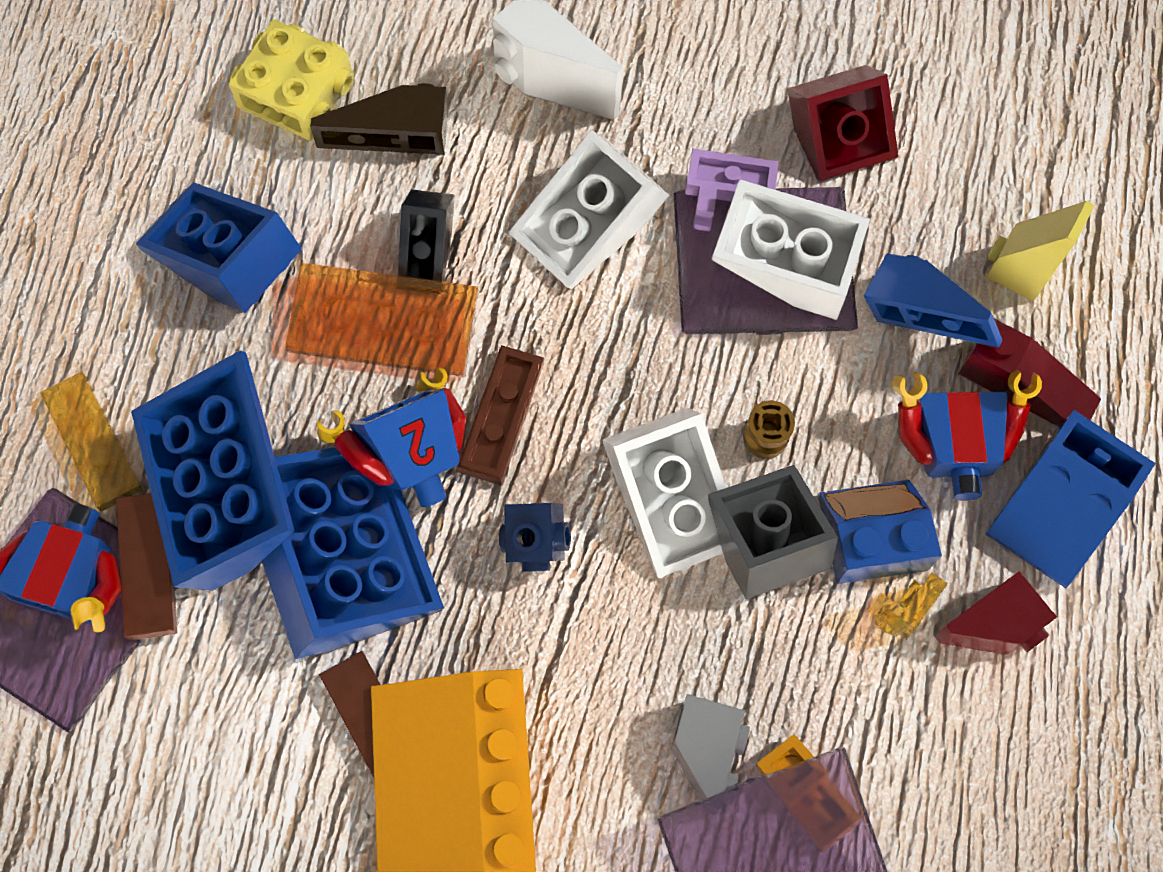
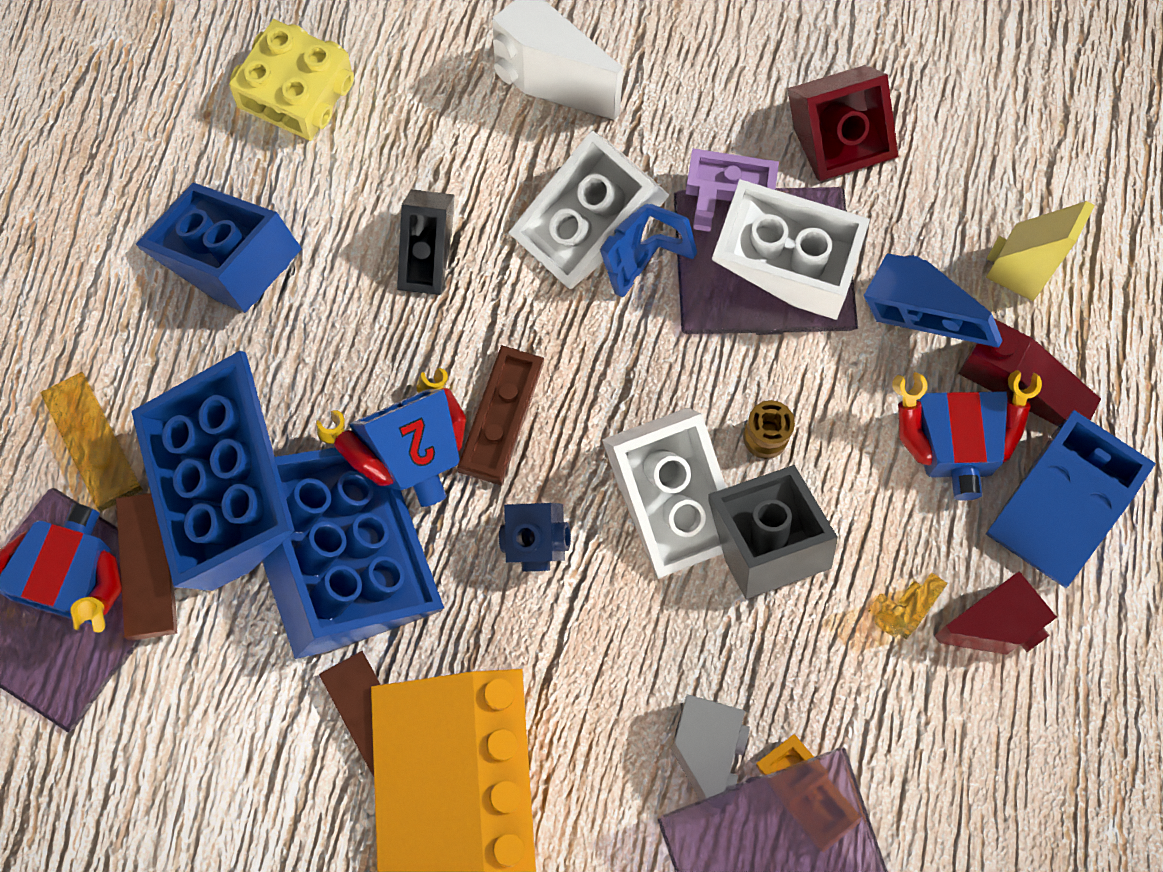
clear orange tile [285,262,479,377] -> none
dark brown slope [310,83,448,155] -> none
blue slope [818,480,942,584] -> none
none -> blue piece [600,204,697,297]

